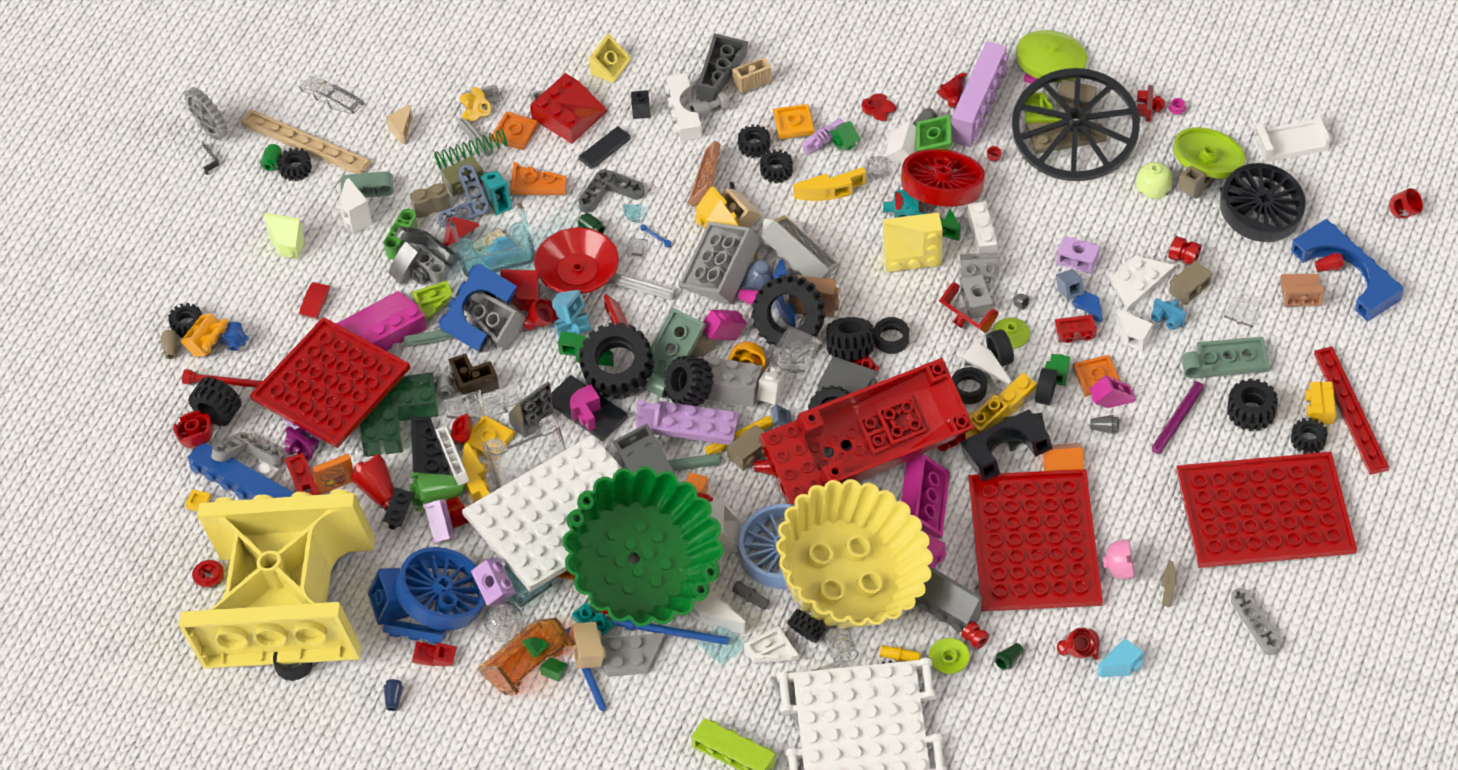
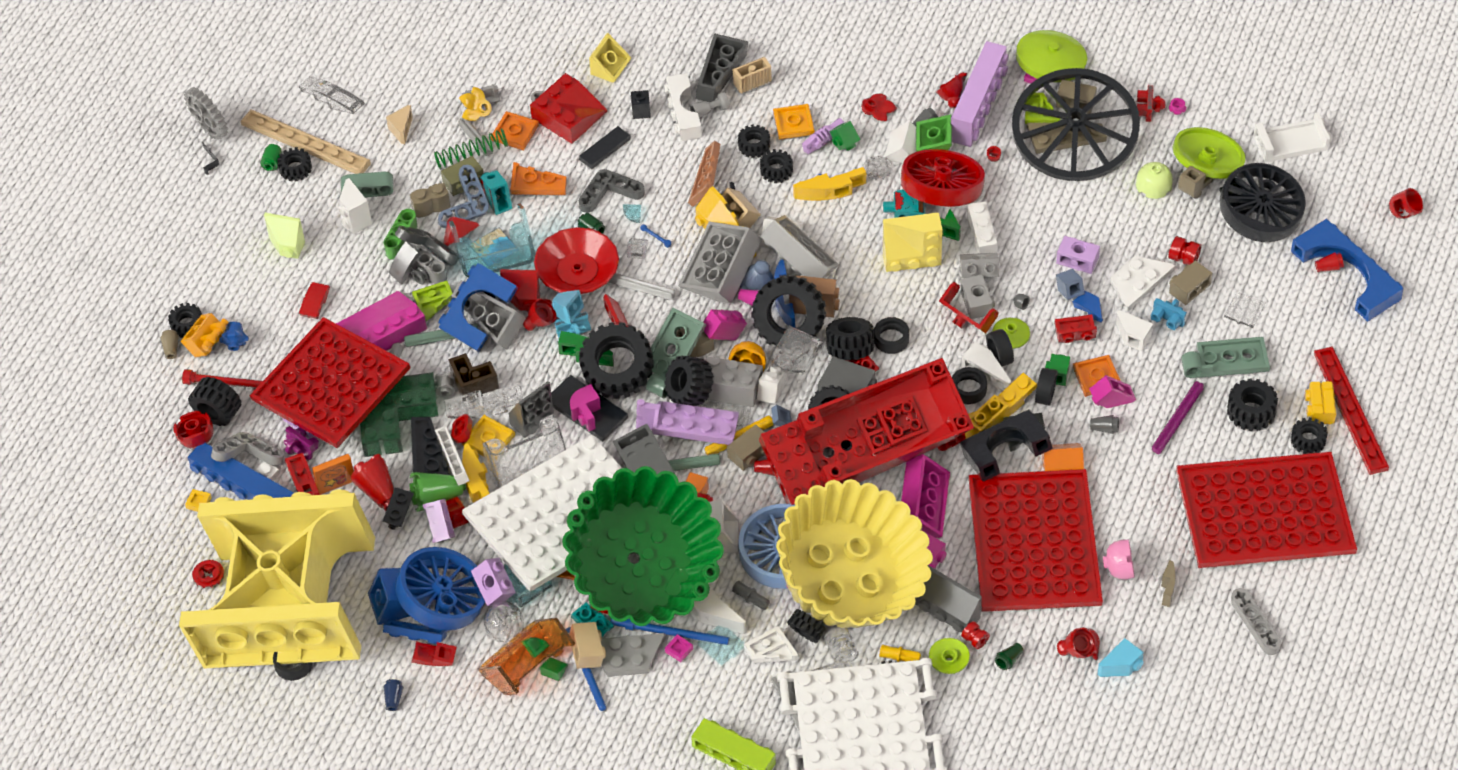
nougat bracket [1280,274,1324,306] -> none
none -> dark pink plate [665,634,693,663]

